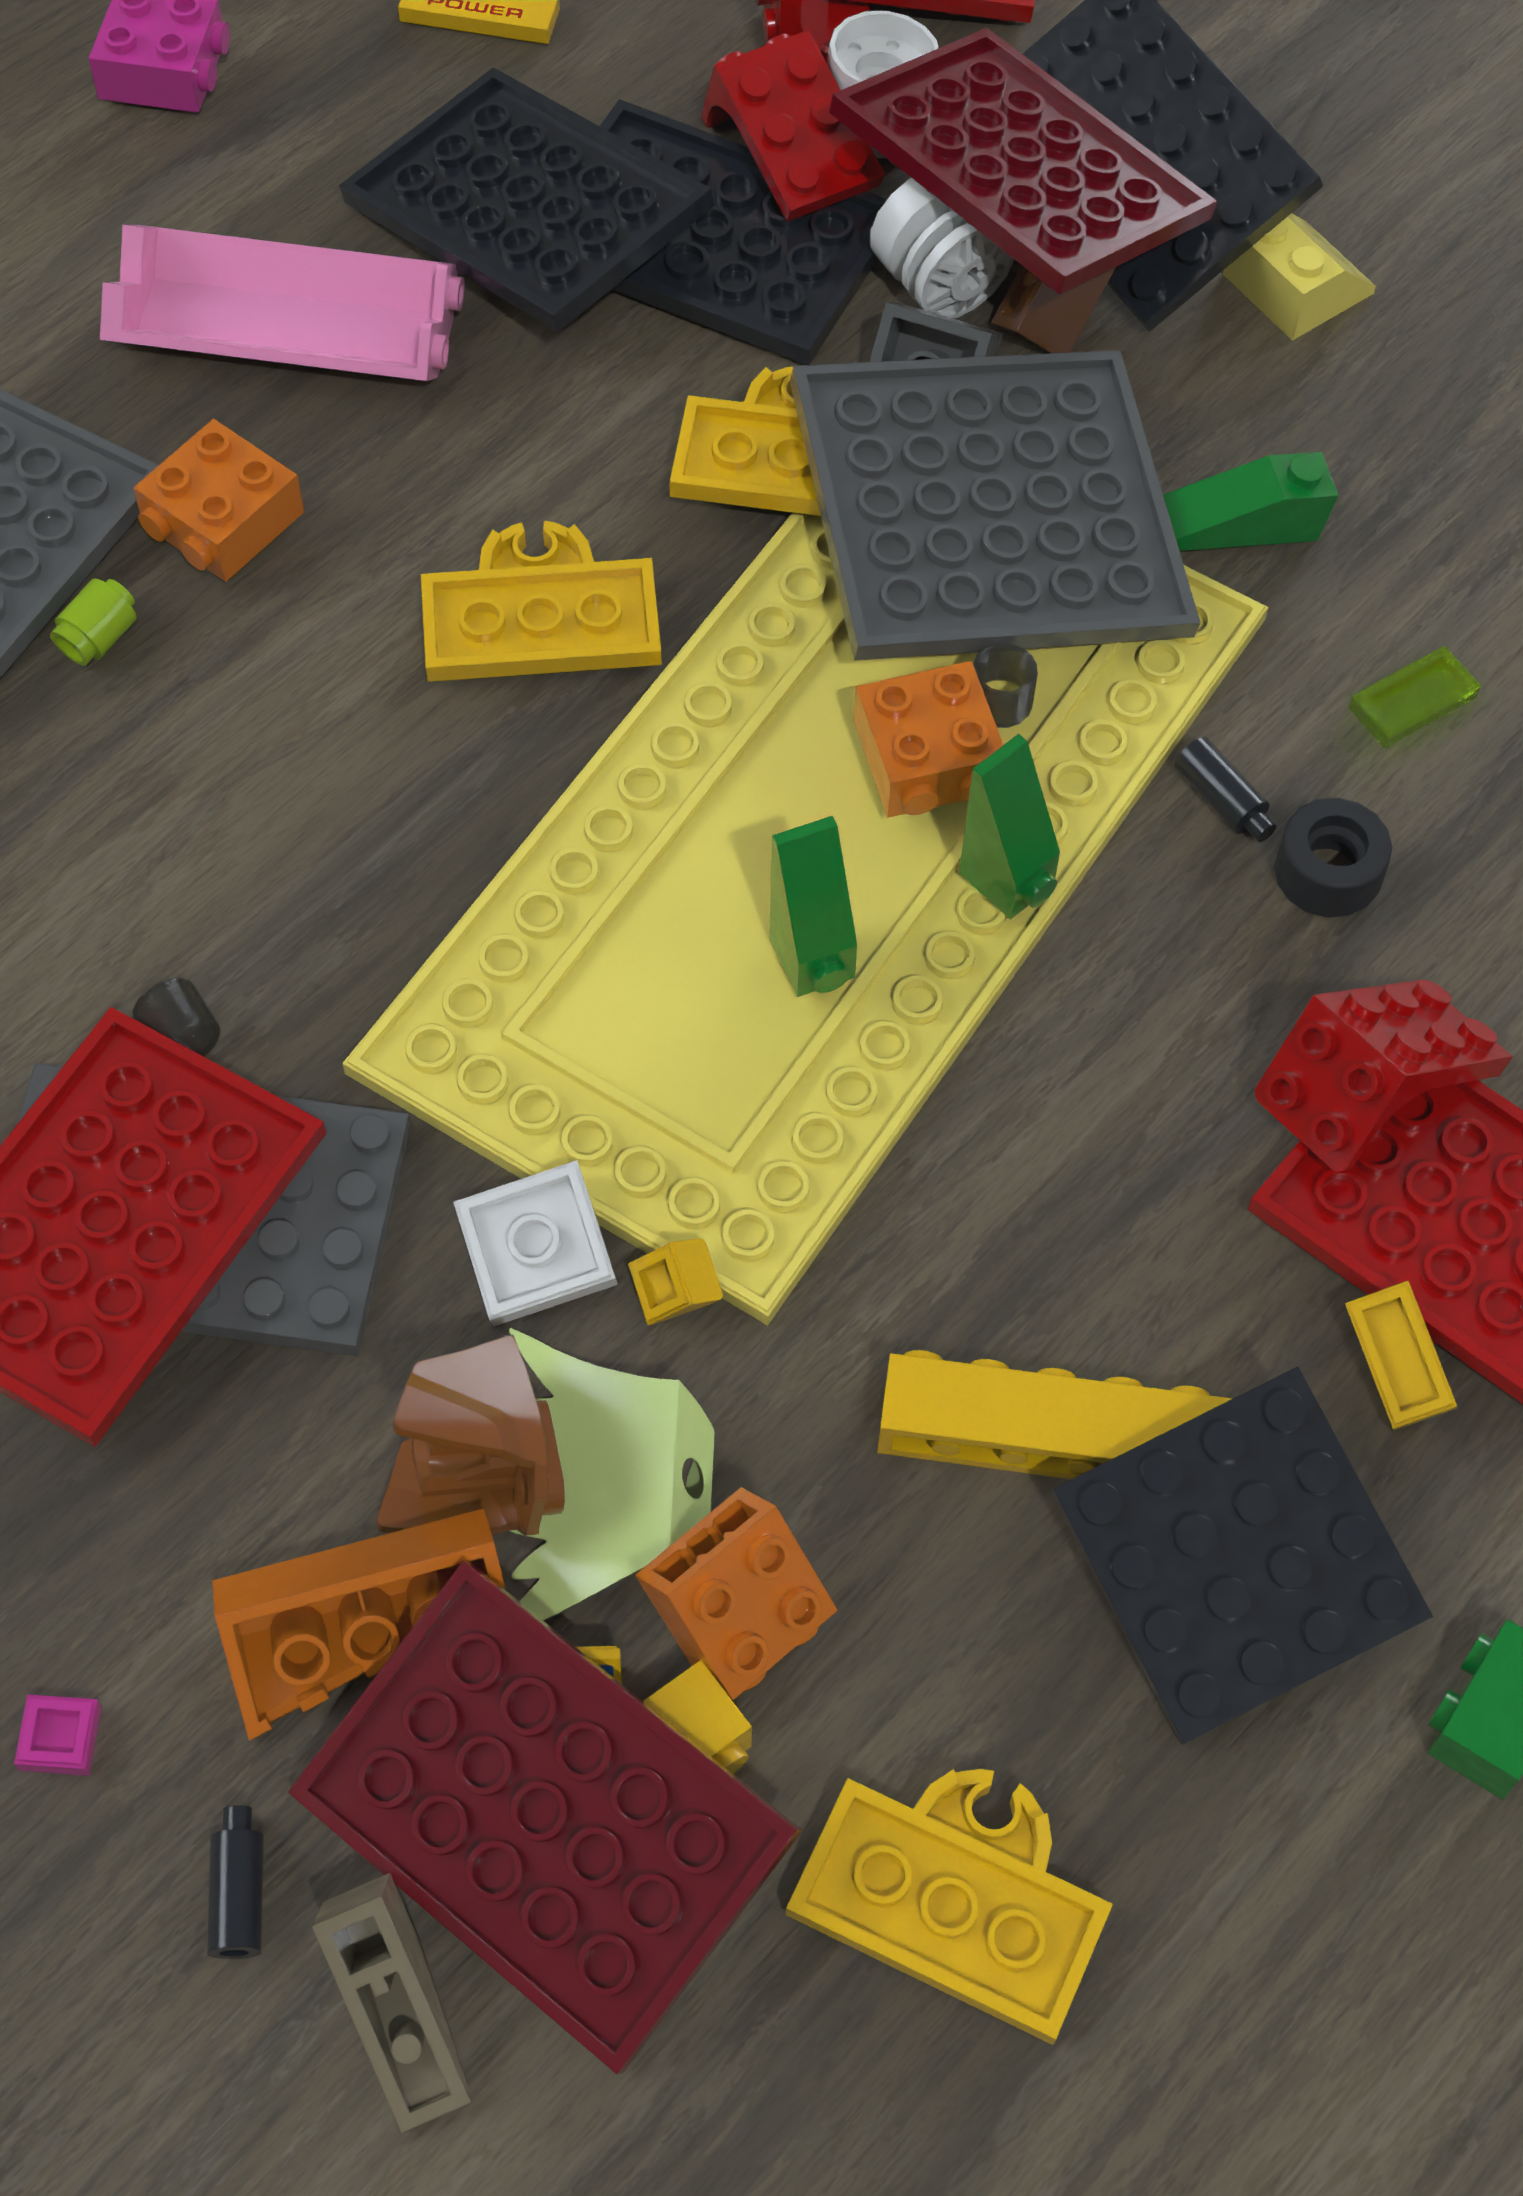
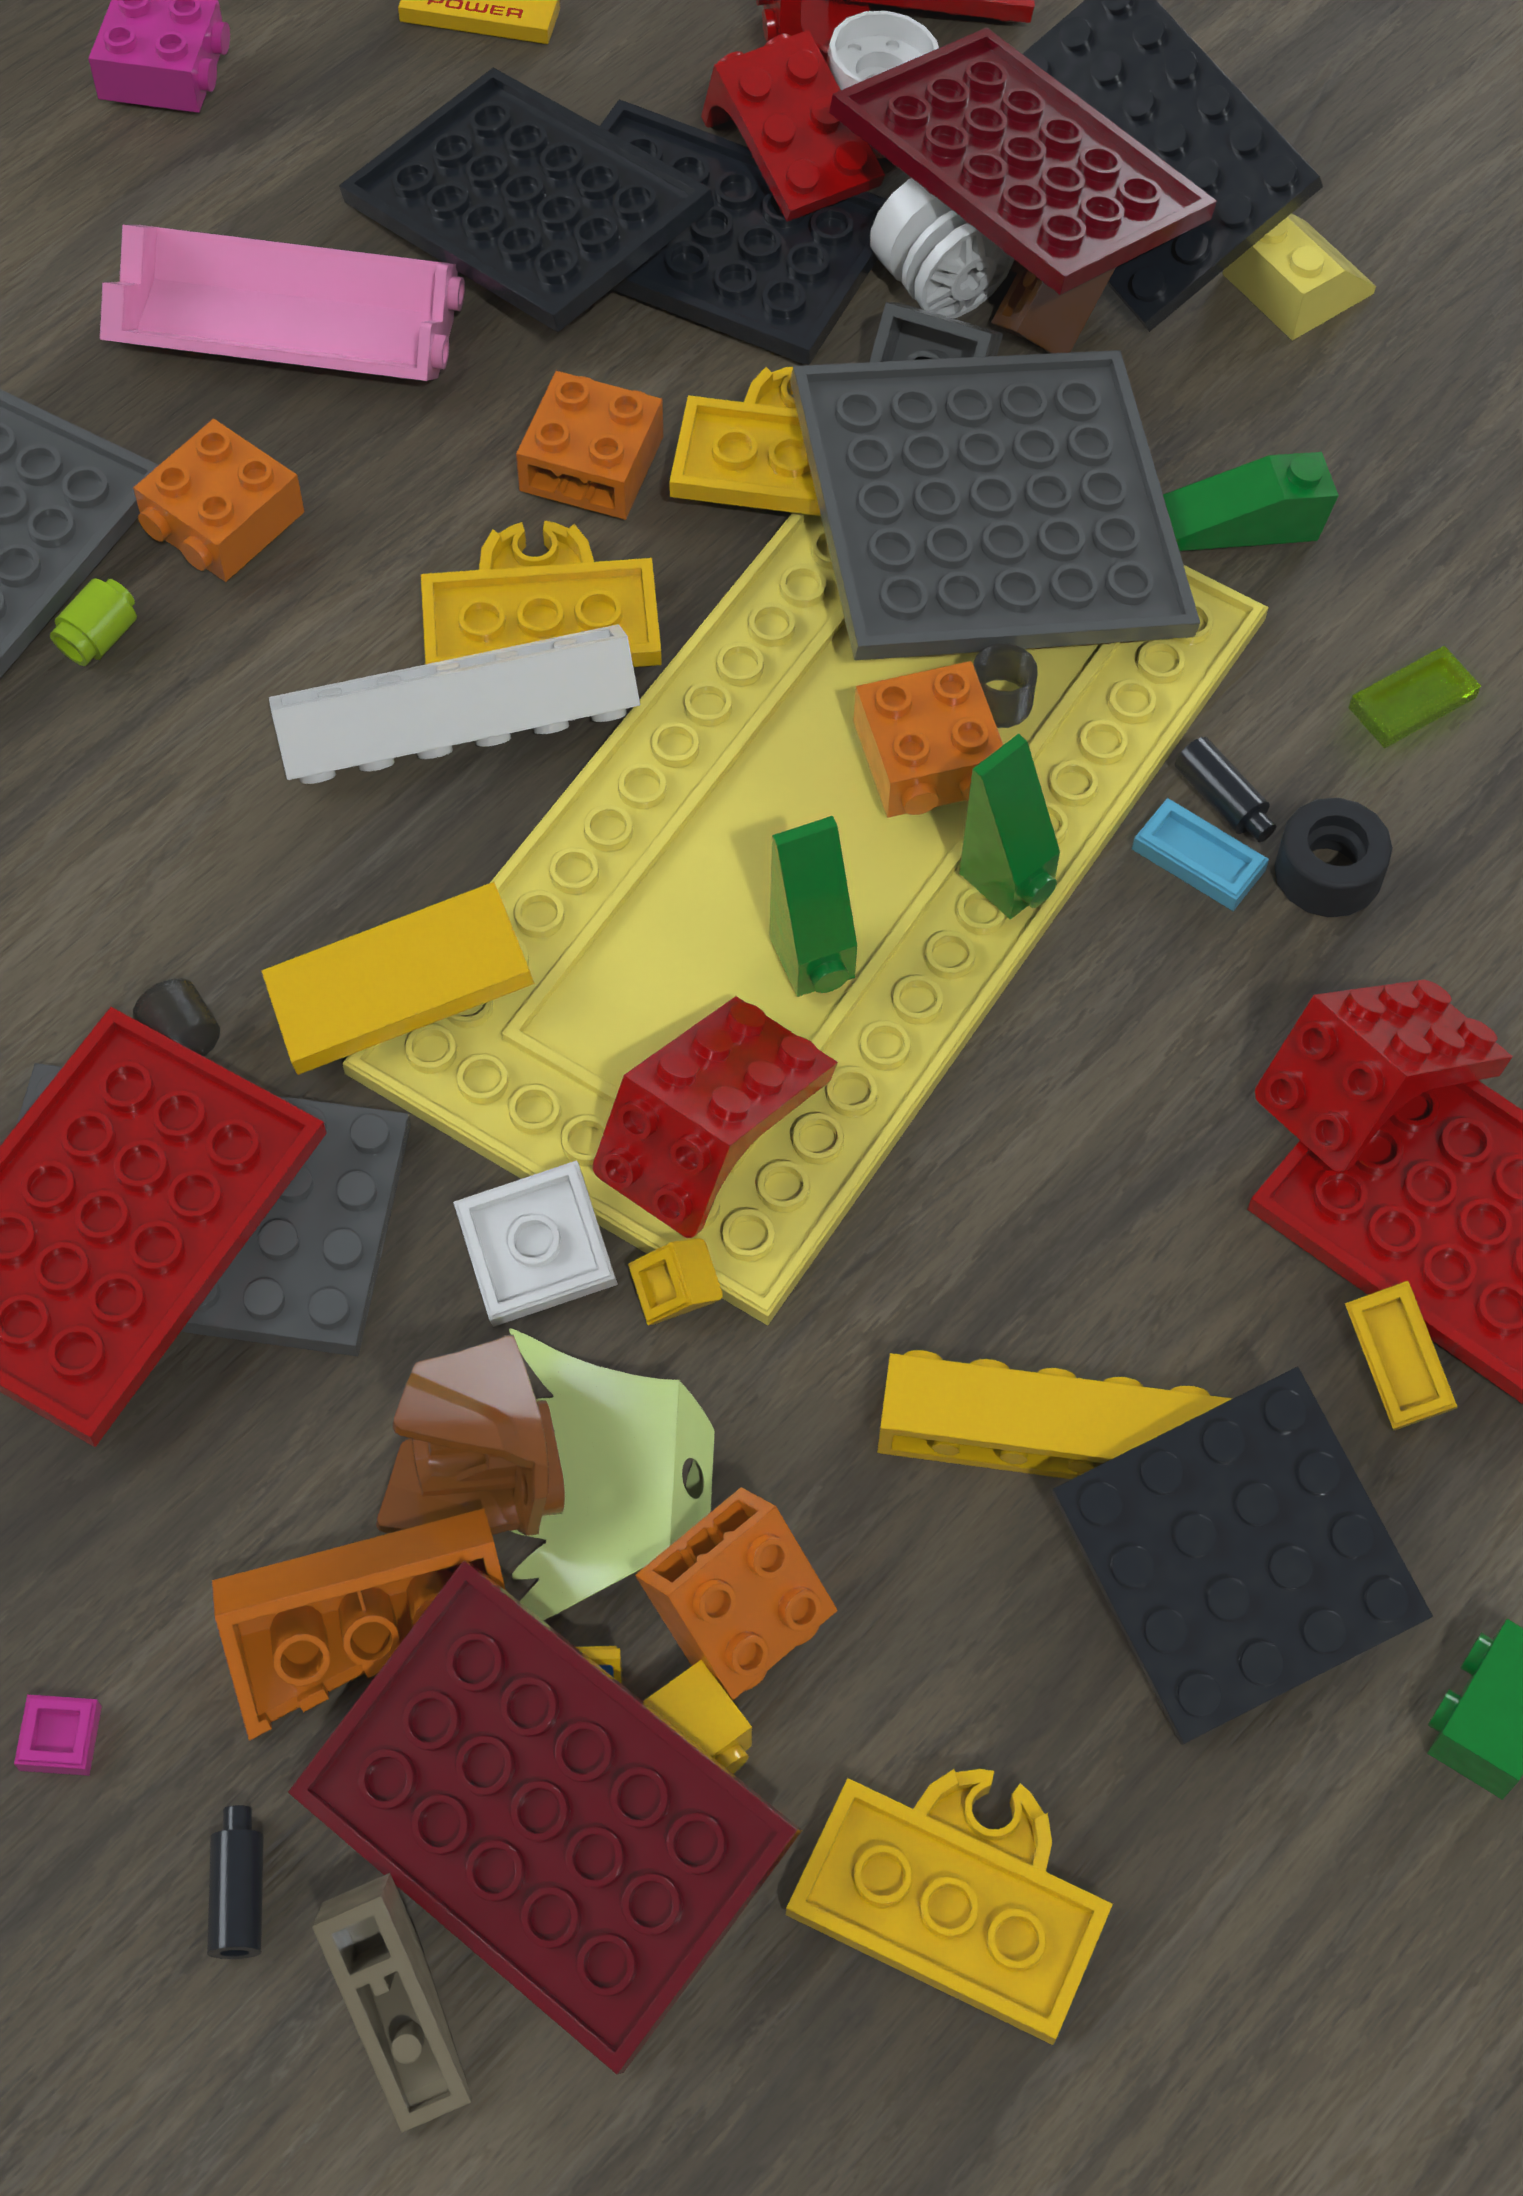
none -> yellow tile [261,882,535,1075]
none -> white brick [269,624,640,784]
none -> orange brick [516,371,664,520]
none -> red bracket [593,996,838,1238]
none -> medium azure tile [1132,798,1269,911]

